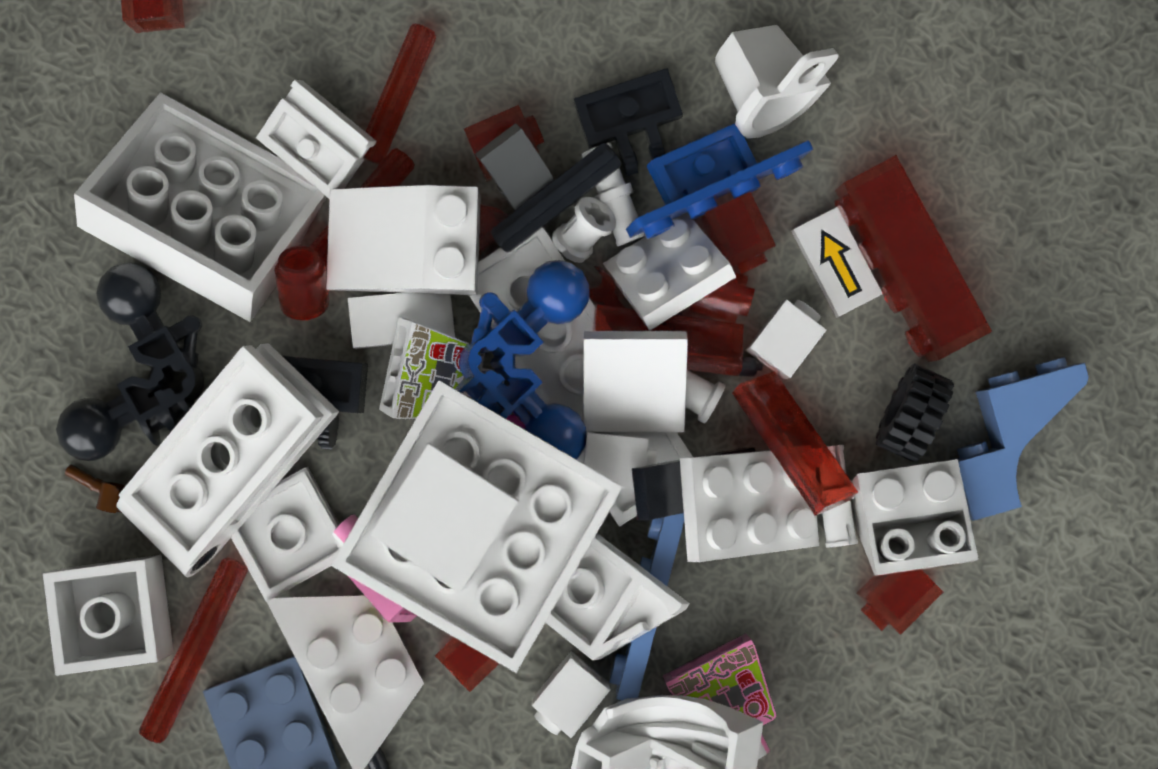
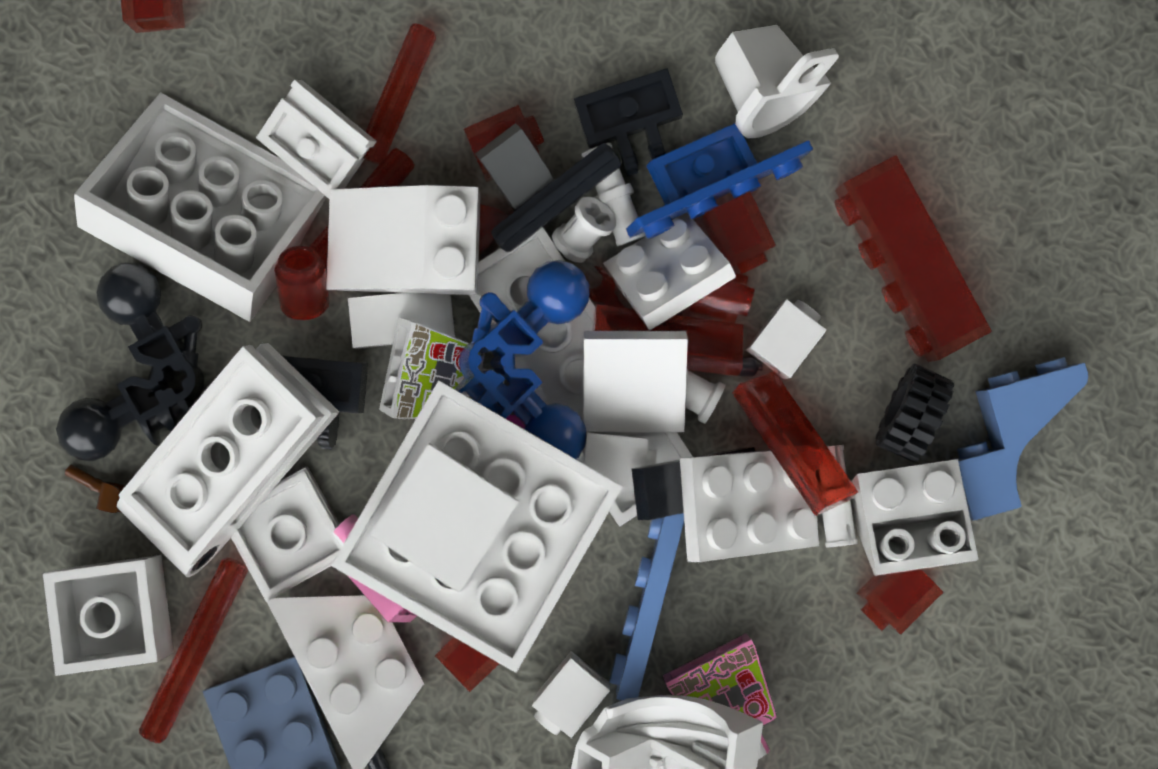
white wing [545,533,690,660] -> none
white tile [791,207,883,318] -> none

